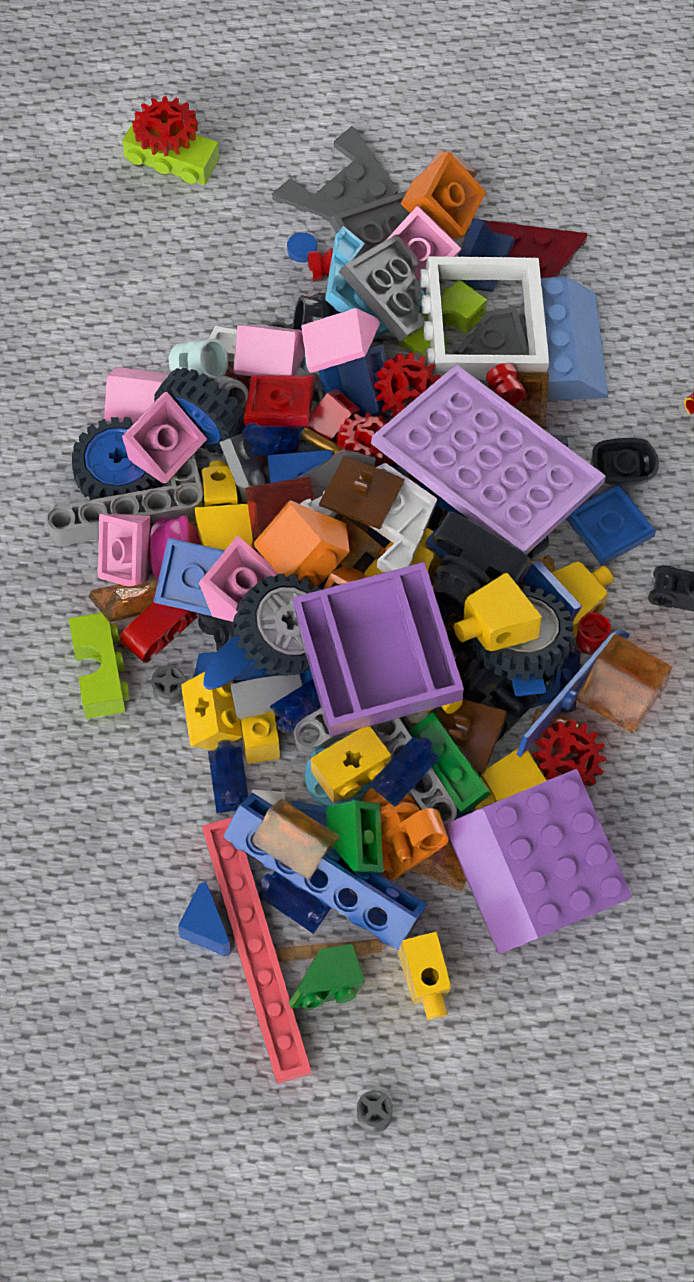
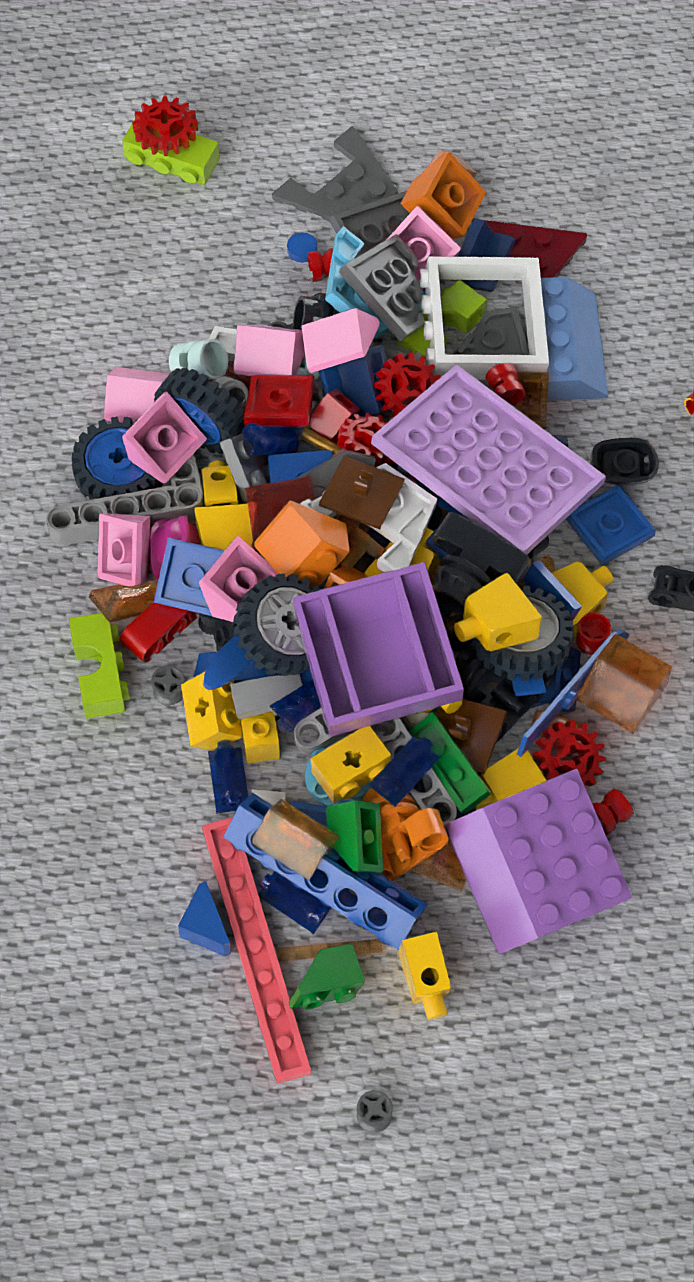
none -> red wheel [592,789,634,836]

